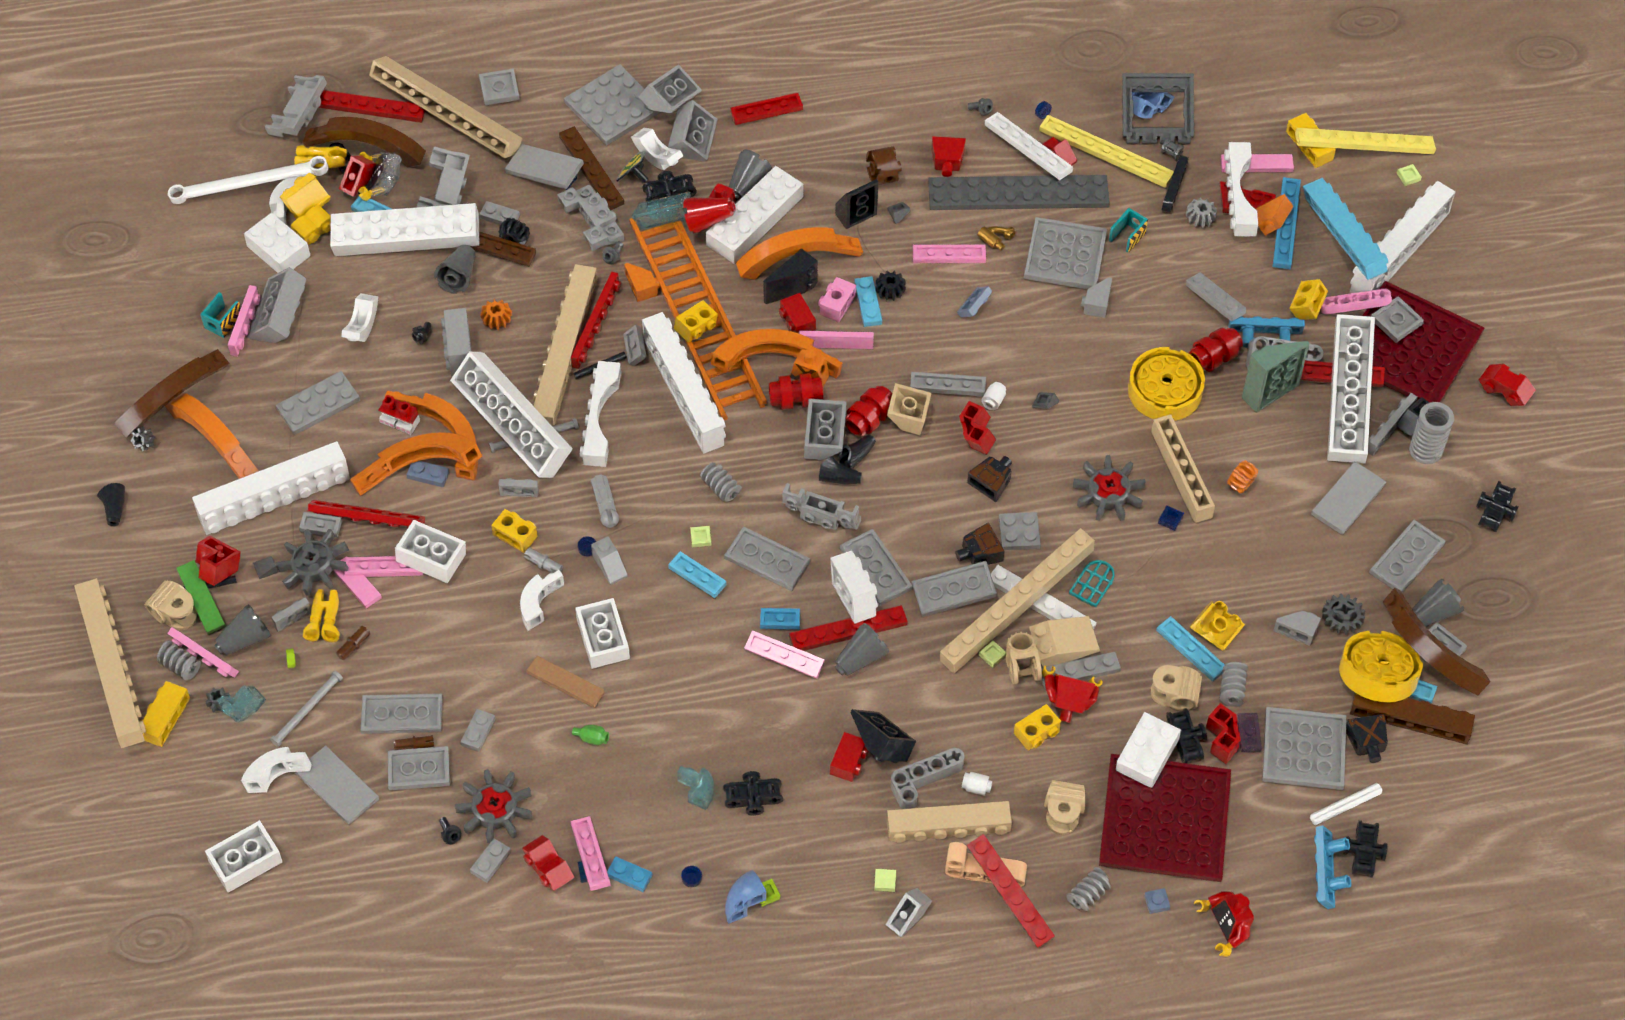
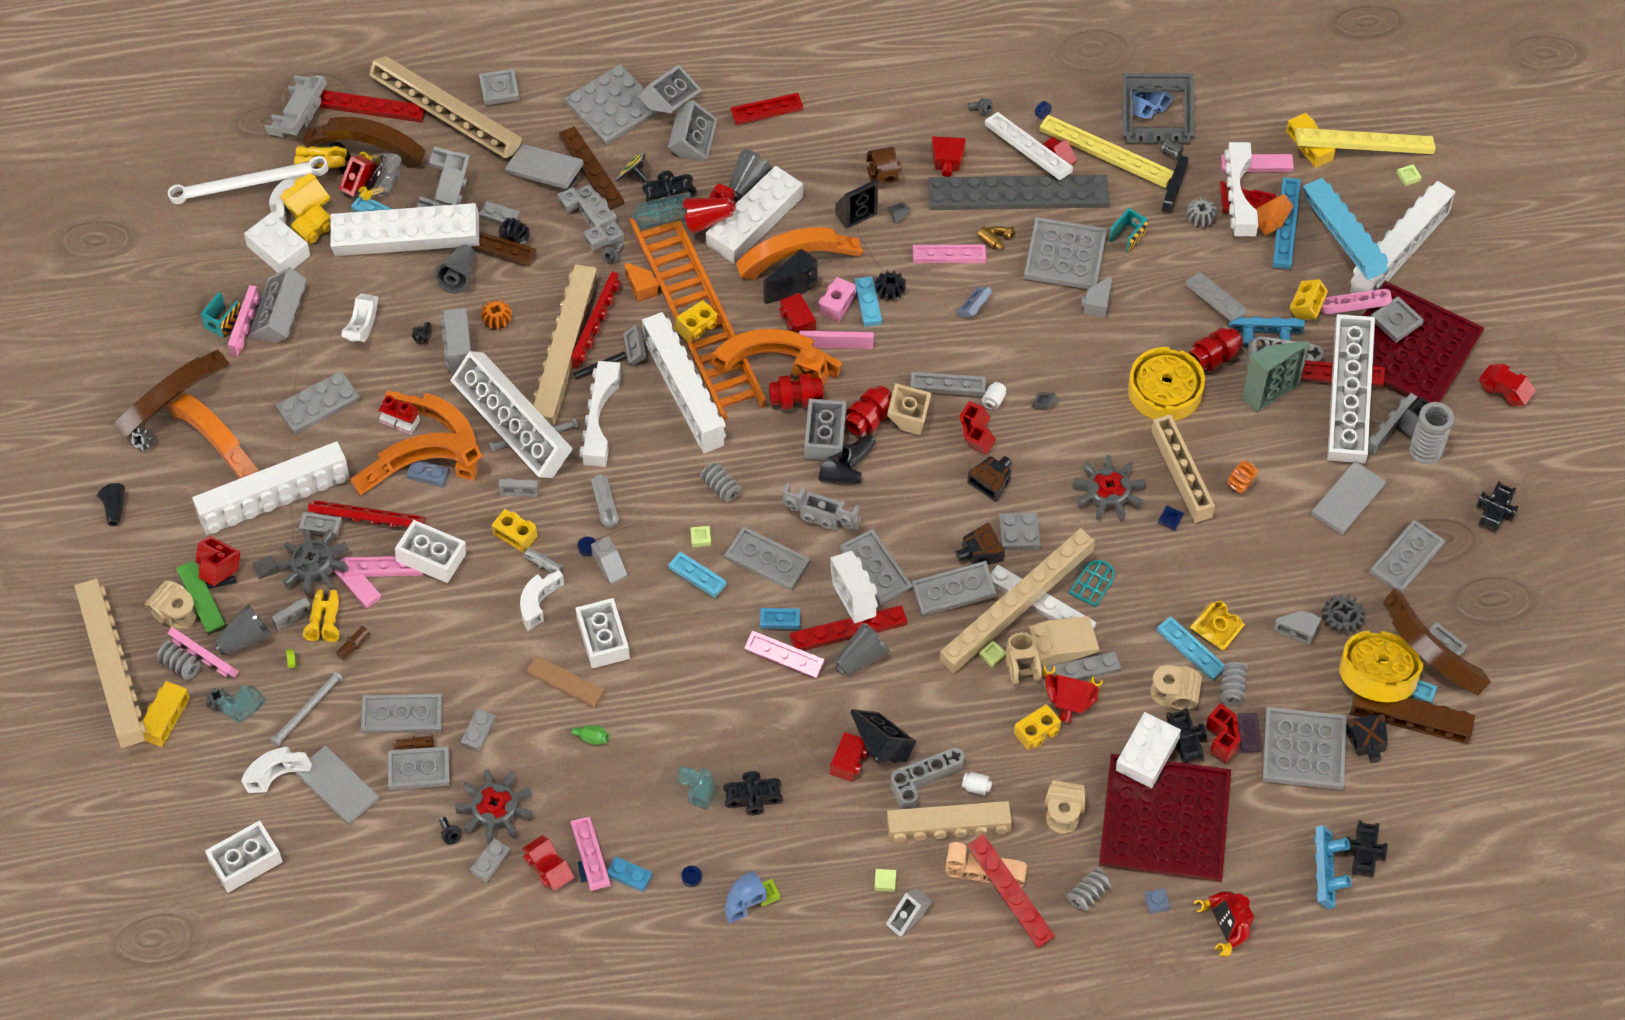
white arch [631,128,683,170] -> none
white axle [1310,783,1382,825] -> none
dark grey cone [1412,579,1464,627] -> none

